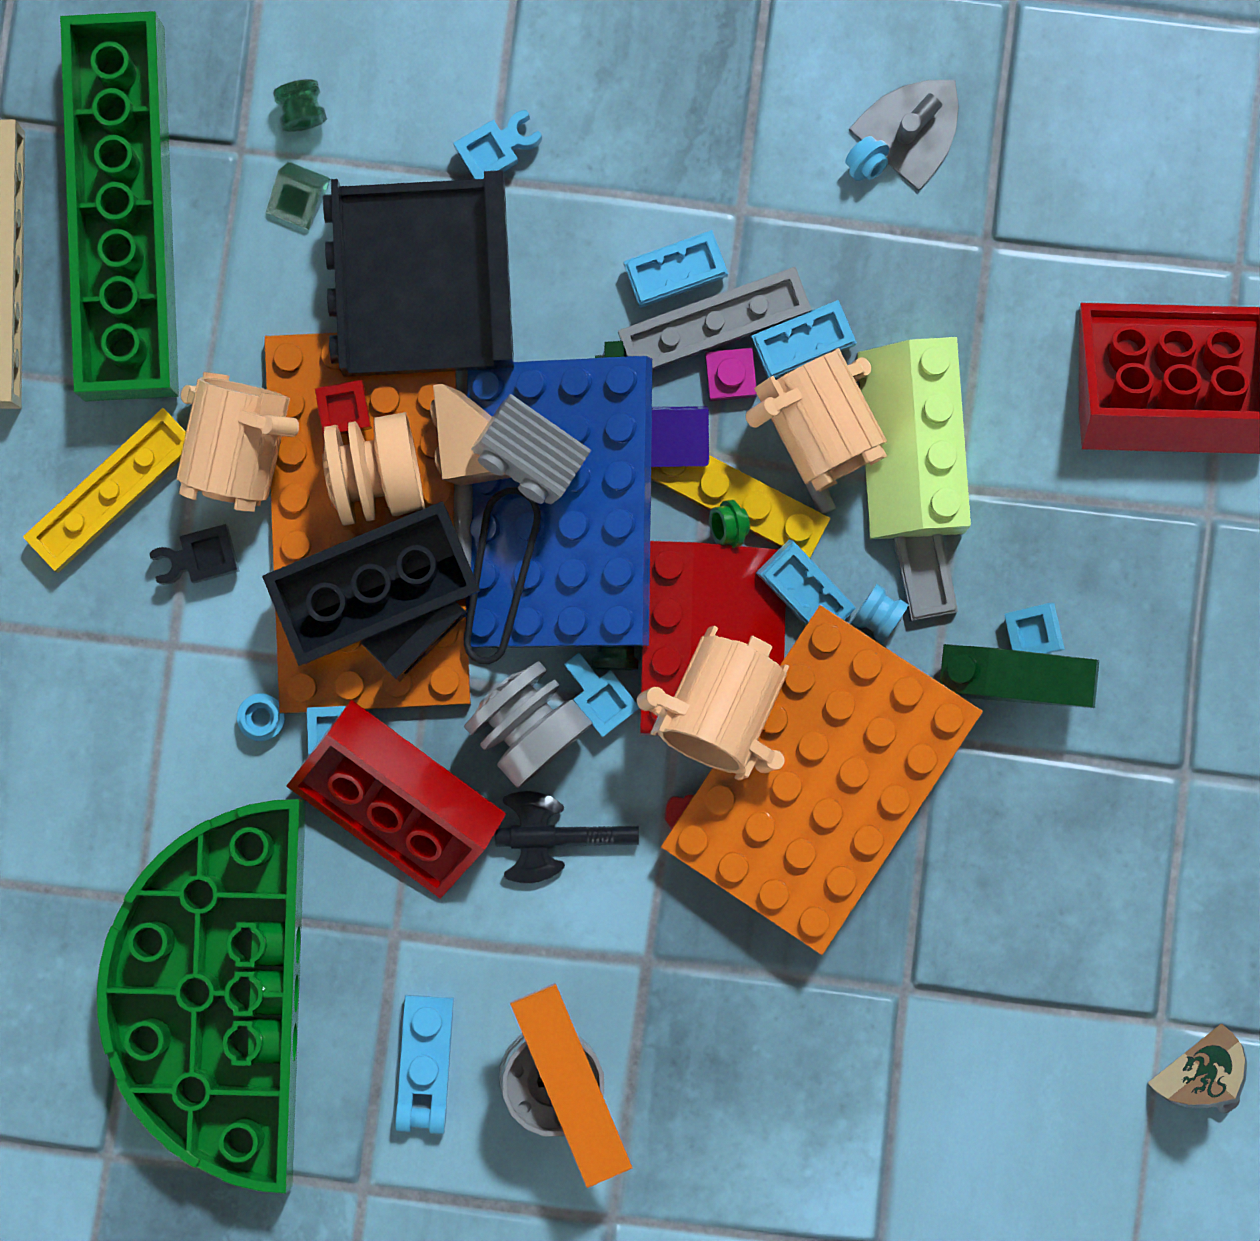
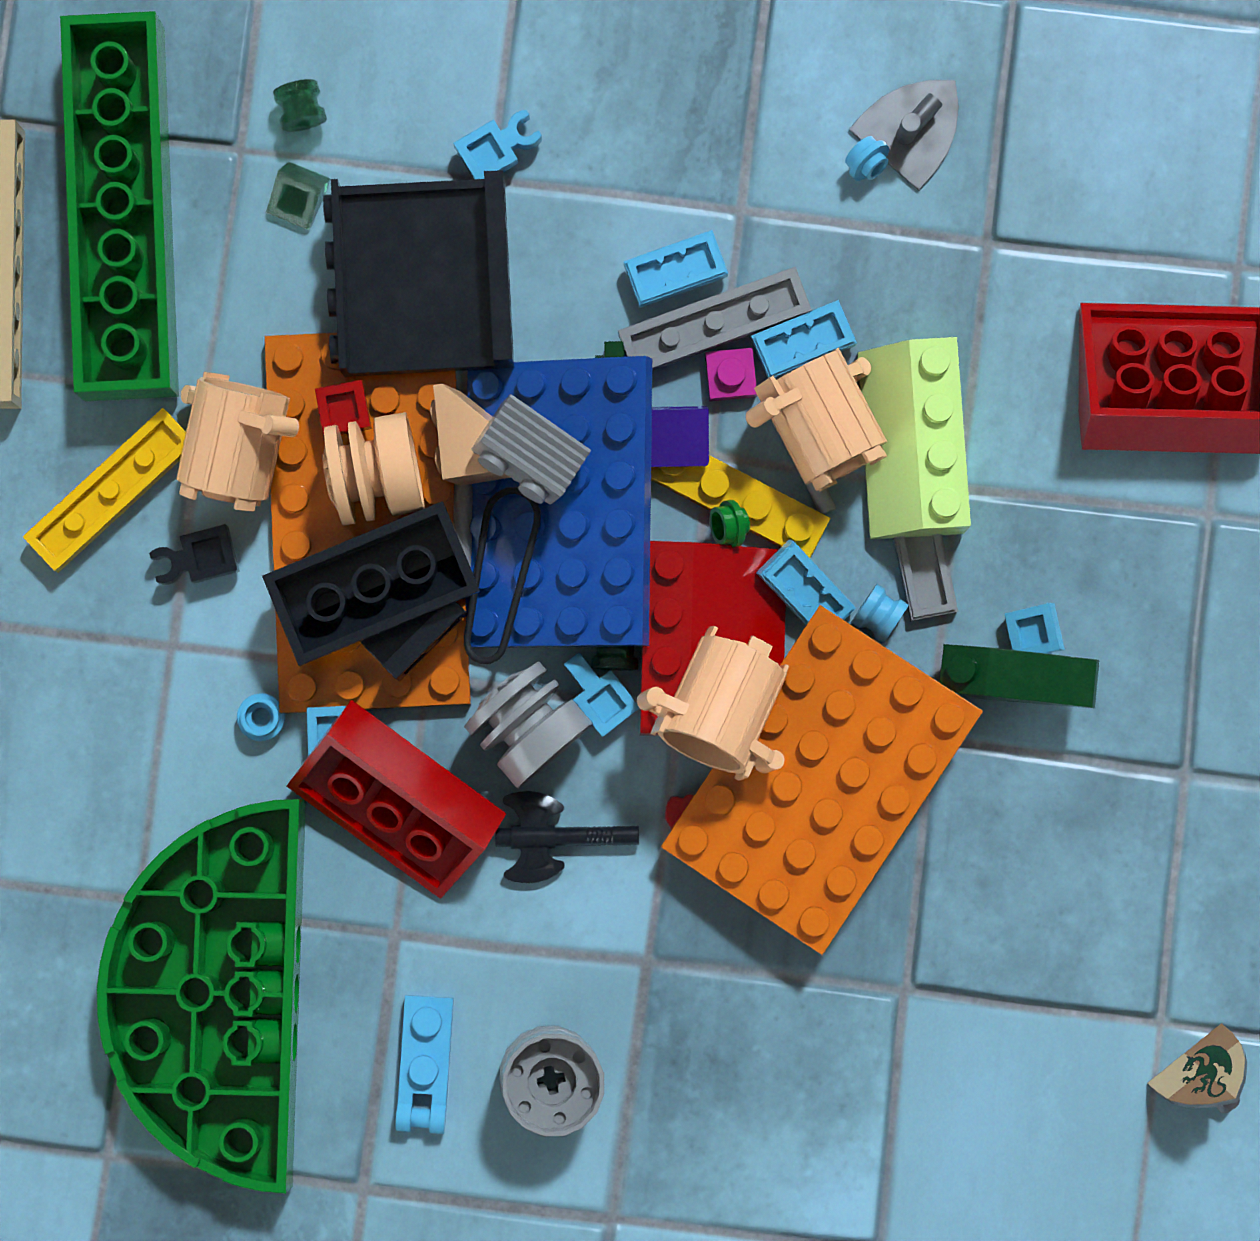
orange tile [510,983,633,1188] -> none

